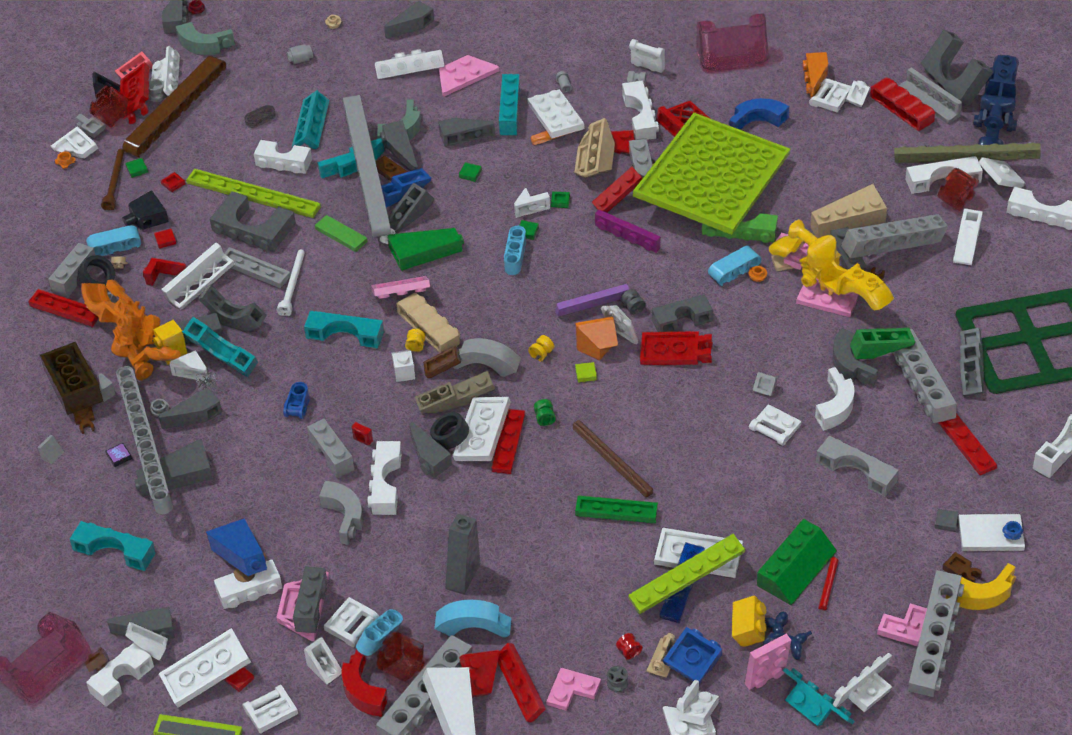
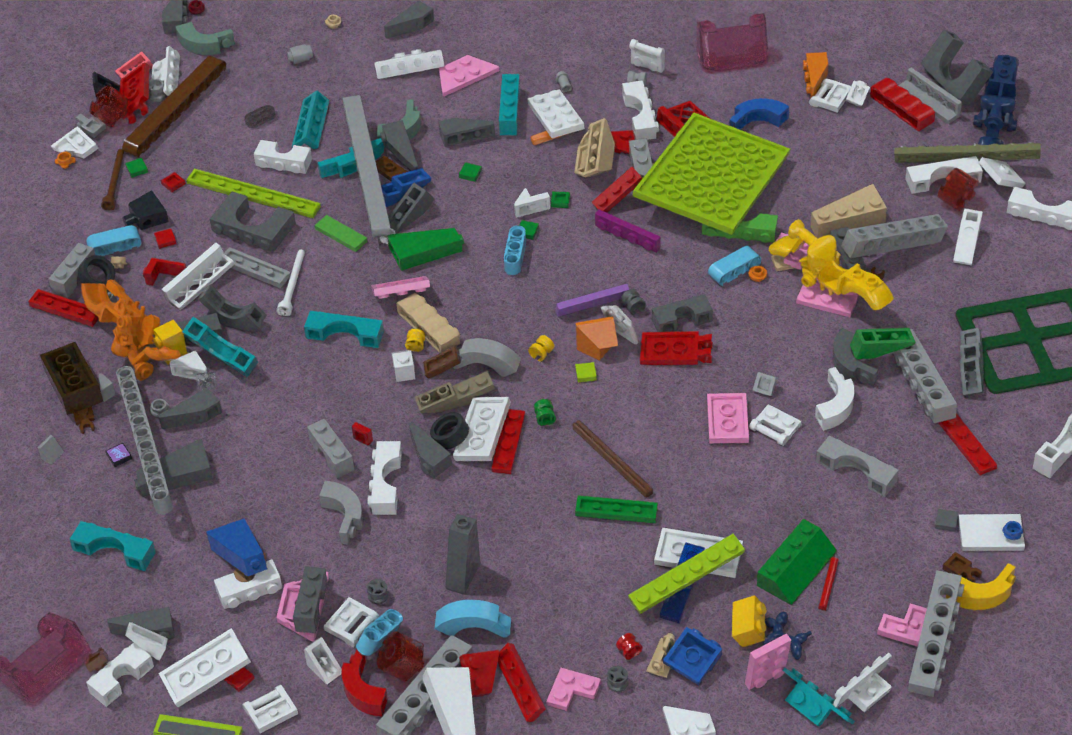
blue piece [283,382,310,419] -> none
white bracket [677,680,719,725] -> none
none -> dark grey wheel [367,579,388,604]
none -> bright pink plate [707,393,749,444]

